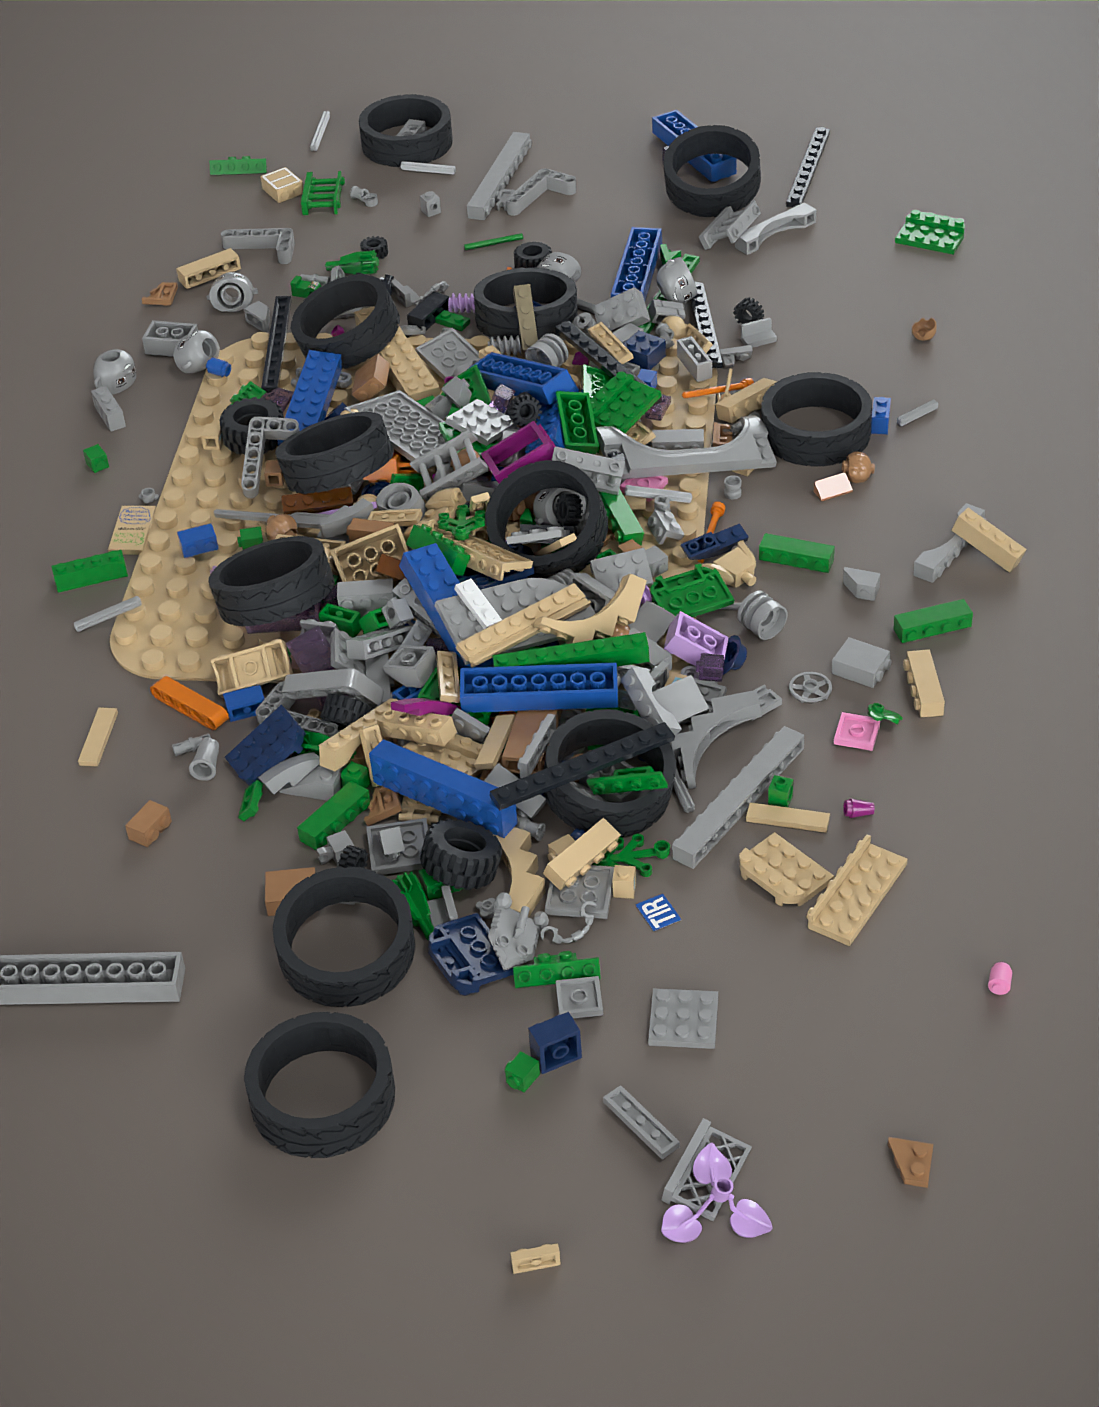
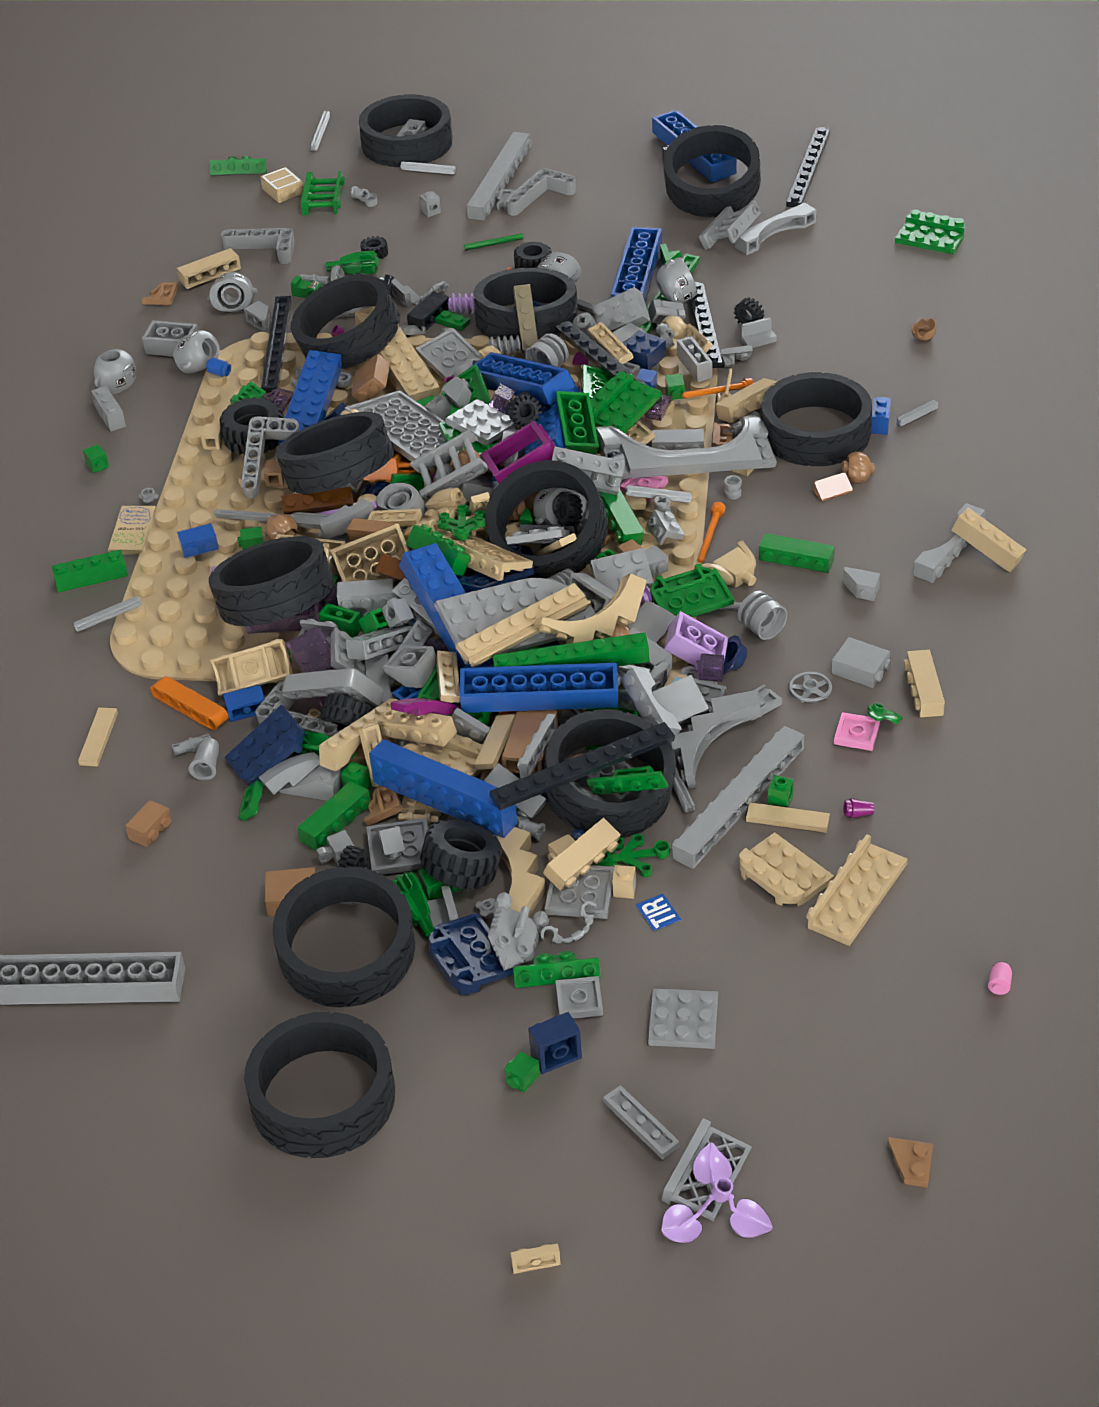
white plate [454,579,502,629] -> none
dark blue slope [680,523,749,560] -> none
green brick [893,599,973,643] -> none
none -> green brick [665,374,685,400]

